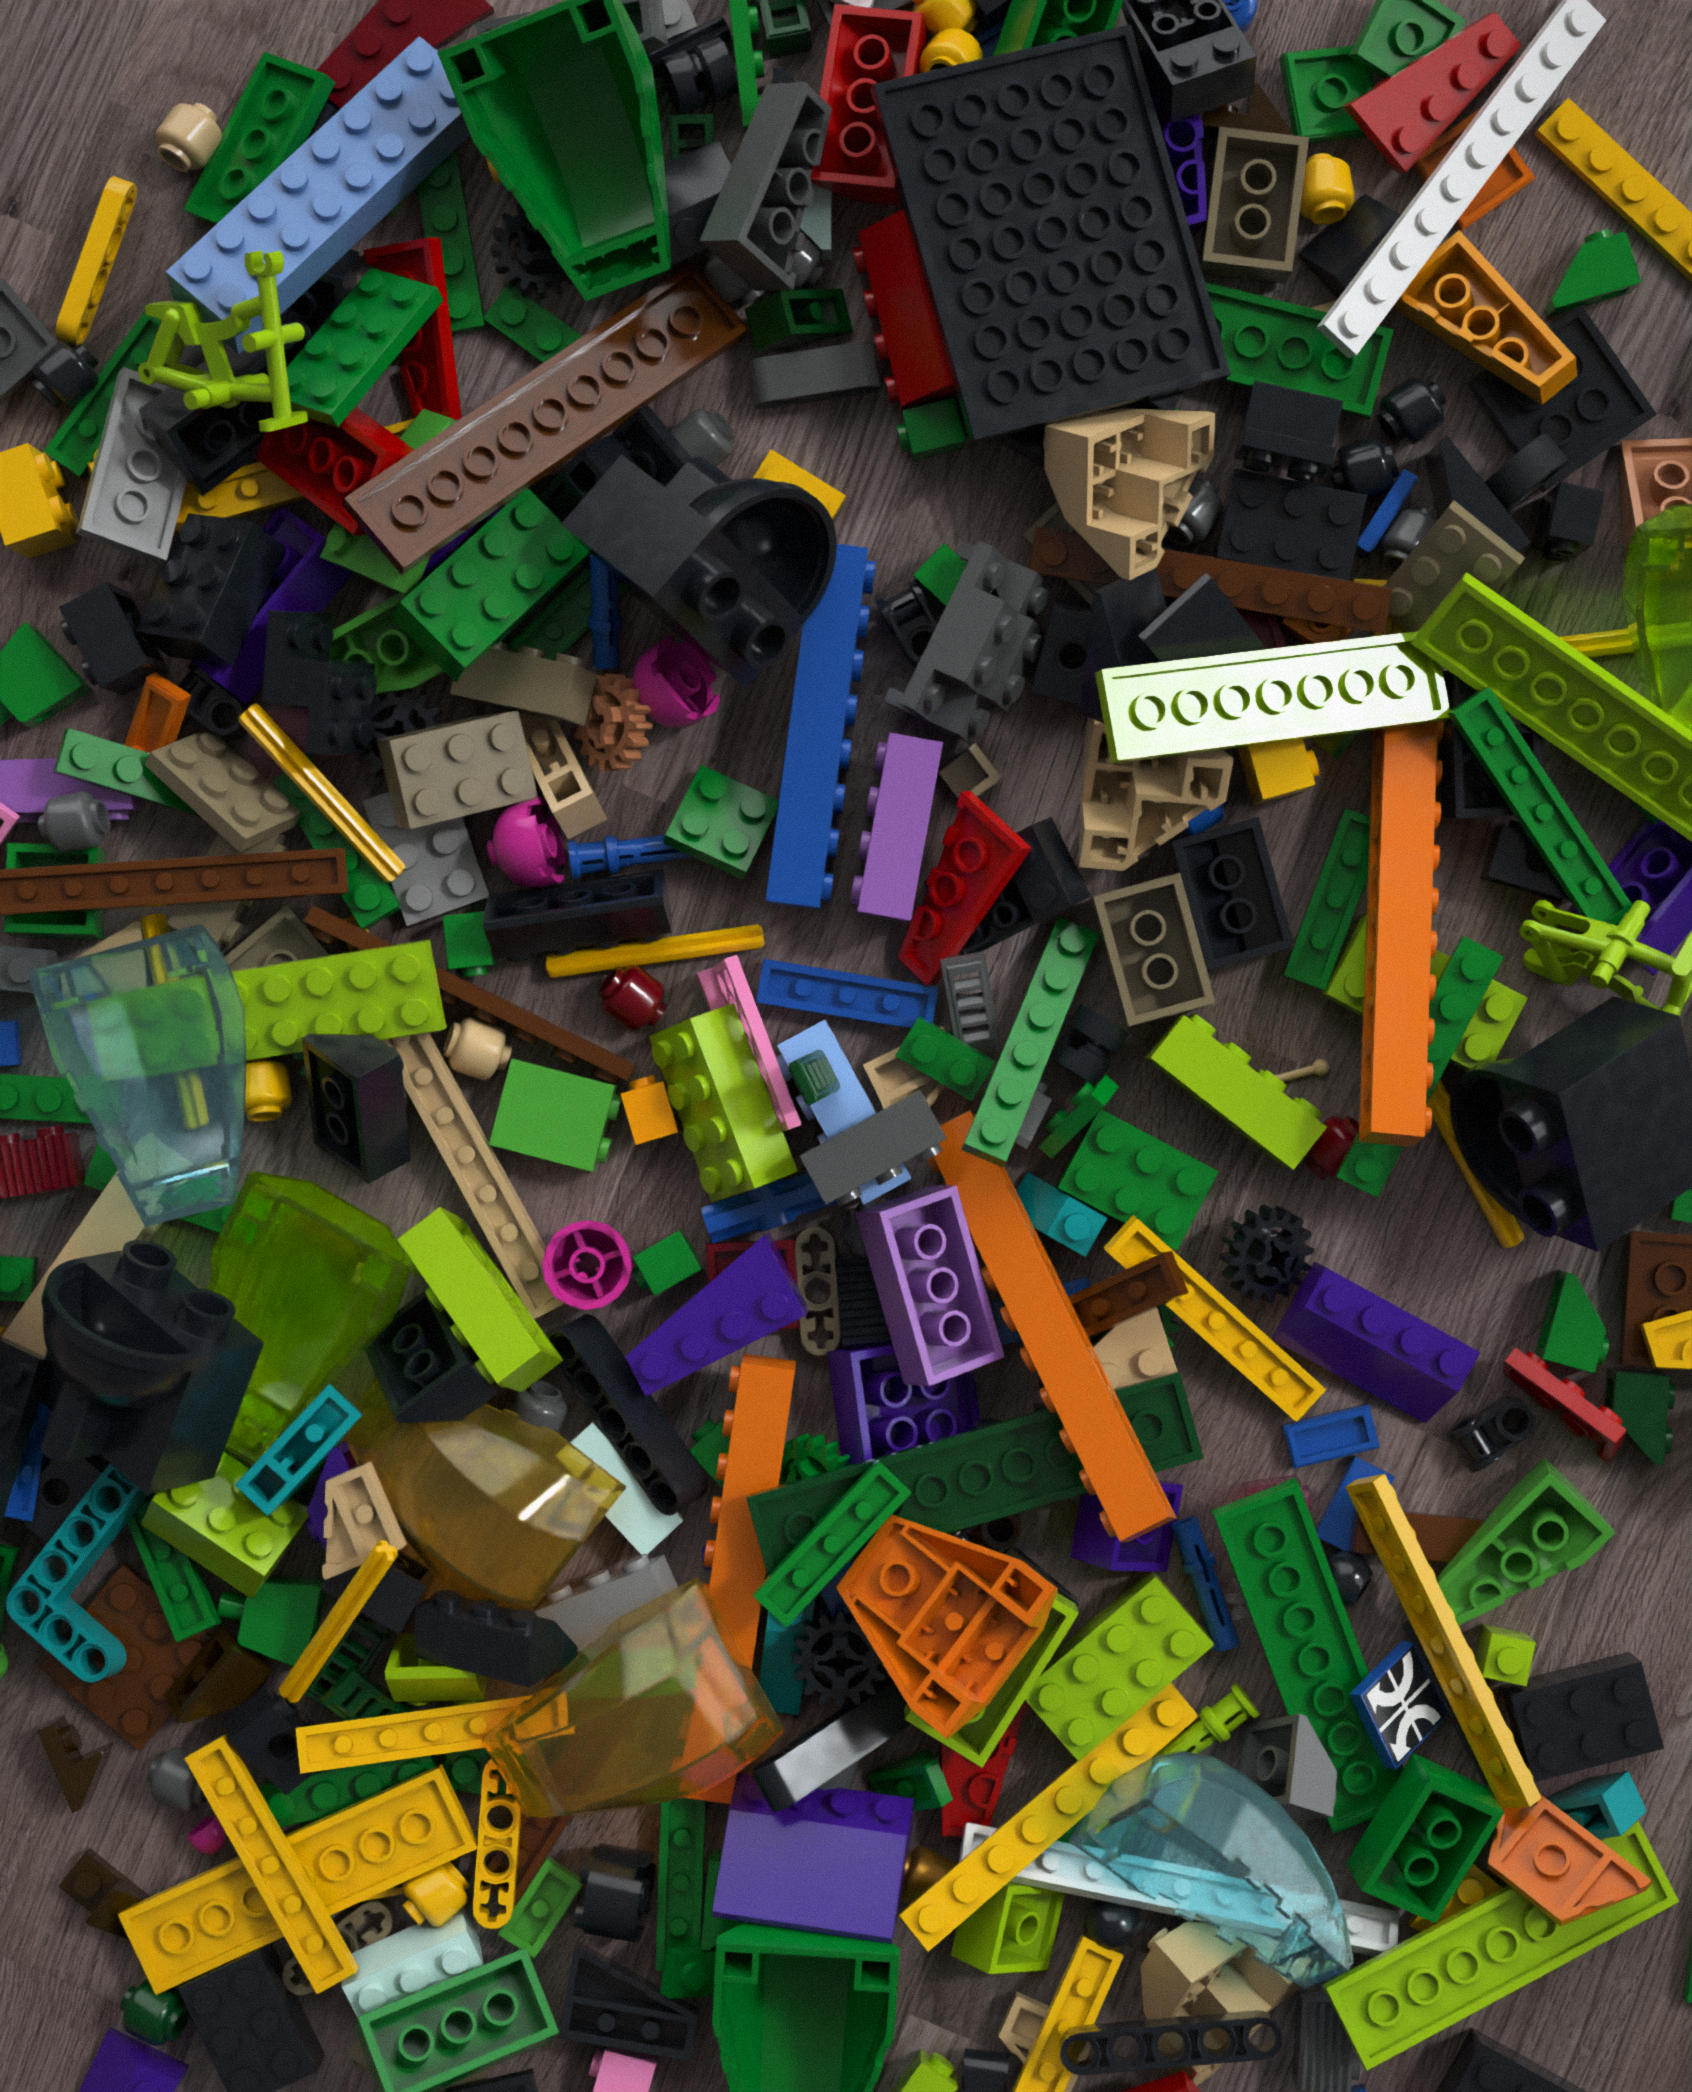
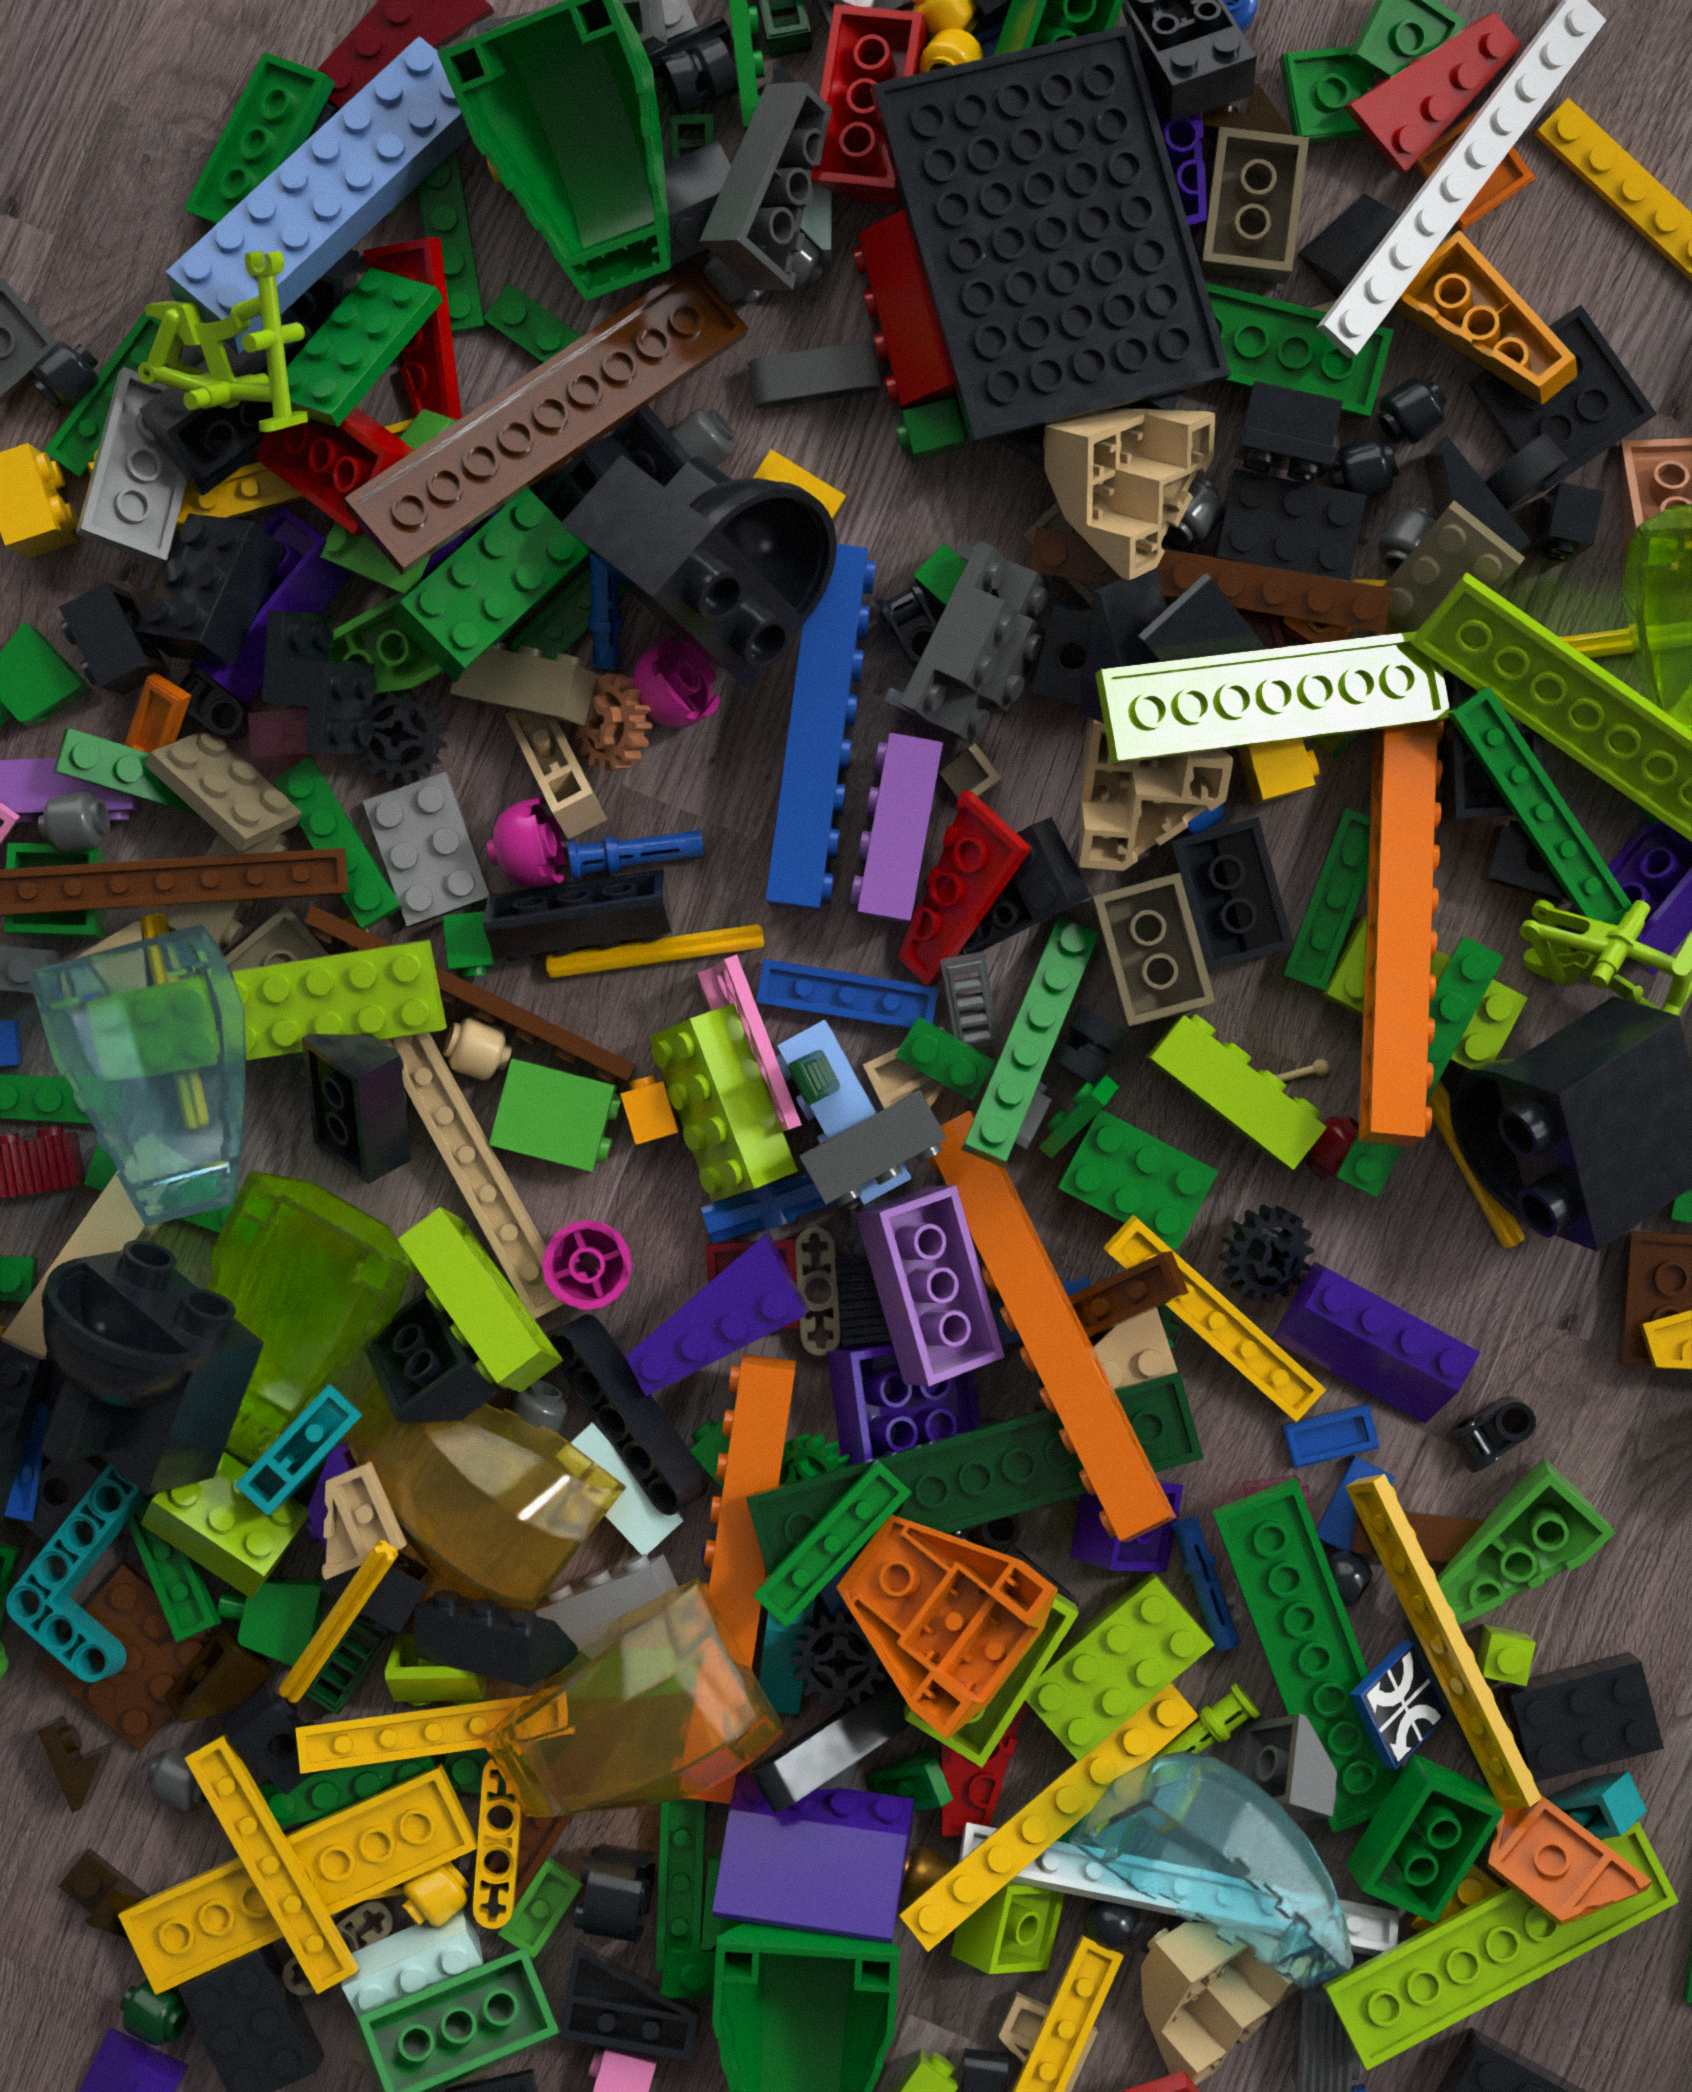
yellow beam [55,176,137,346] -> none
tan head [155,103,222,172] -> none
dark pink hinge [186,1814,226,1854] -> none
yellow head [231,1057,292,1122] -> none
yellow axle [238,703,405,883] -> none
dark green slope [321,1666,415,1721] -> none
dark tan brick [377,709,538,829] -> none
black gear [490,203,574,300] -> none
dark red head [598,965,667,1030] -> none
green brick [632,1228,704,1296] -> none
green plate [663,765,779,880] -> none
dark green slope [745,288,853,352] -> none
teal slope [1016,1172,1107,1257] -> none
black beam [1059,2010,1283,2075] -> none
yellow head [1300,153,1355,225] -> none
blue tile [1355,469,1418,559] -> none
red wing [1502,1347,1626,1464] -> none
green slope [1534,1270,1609,1373] -> none
green slope [1544,229,1641,318] -> none
dark green slope [1604,1368,1675,1465] -> none

